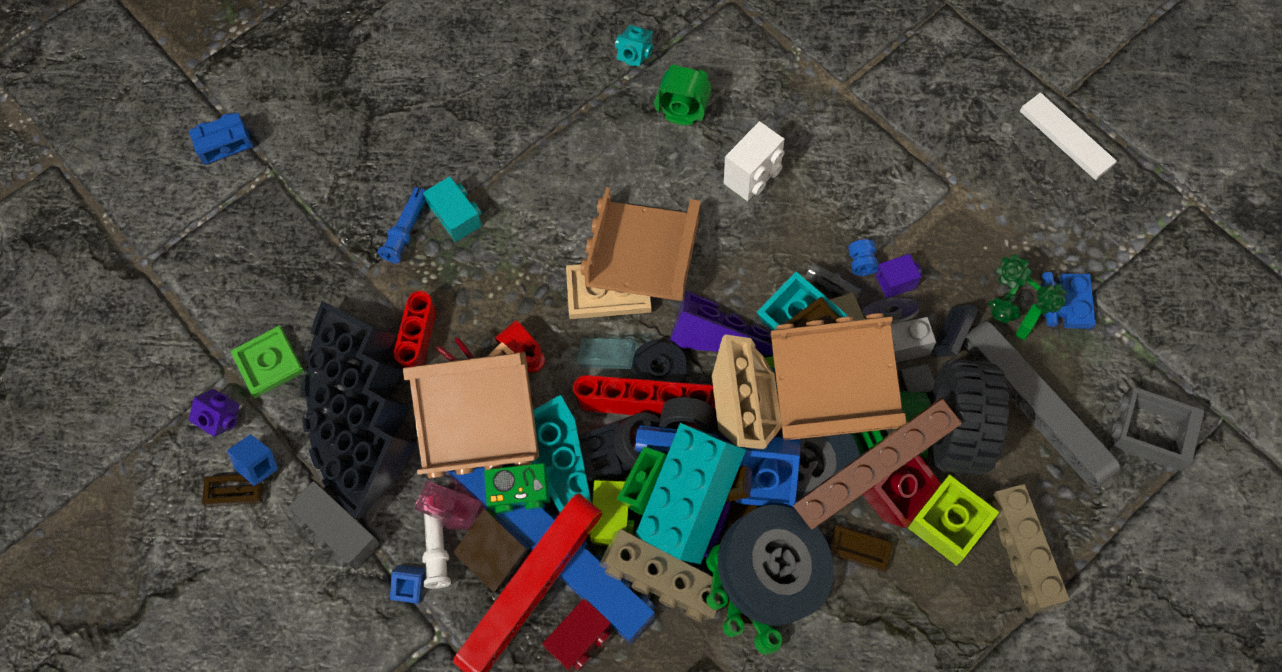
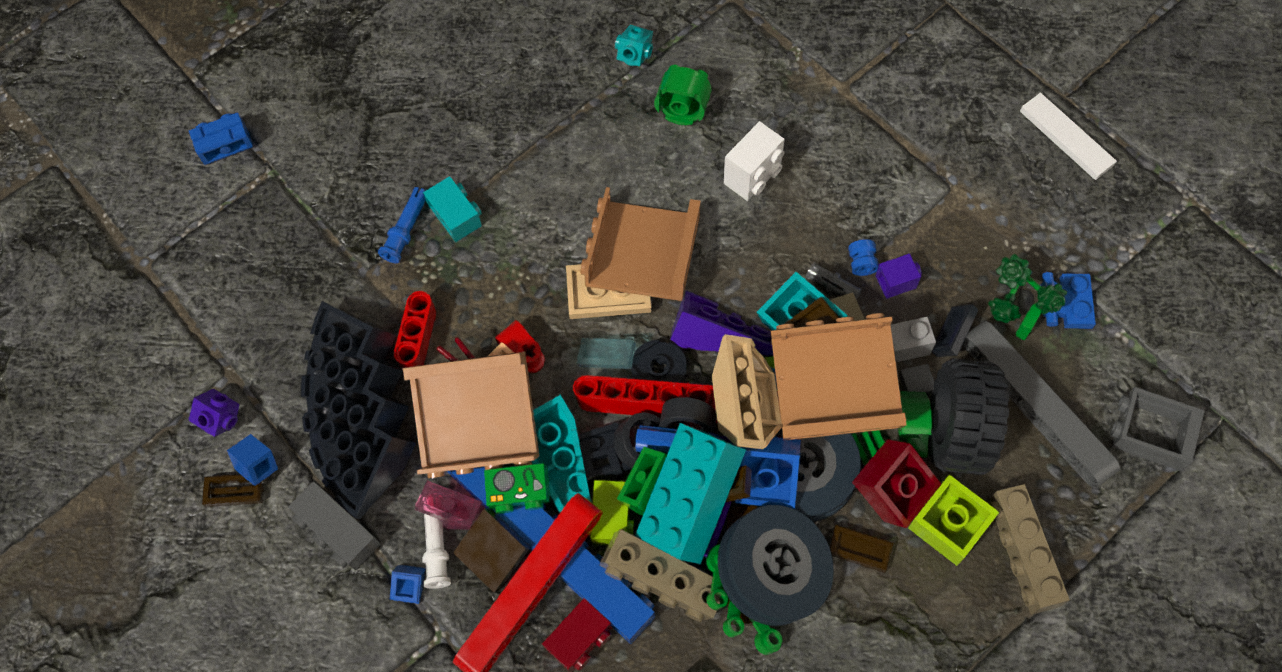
bright green tile [230,325,305,398] -> none
reddish brown plate [793,397,962,530] -> none
dark grey dish [862,298,919,325] -> none

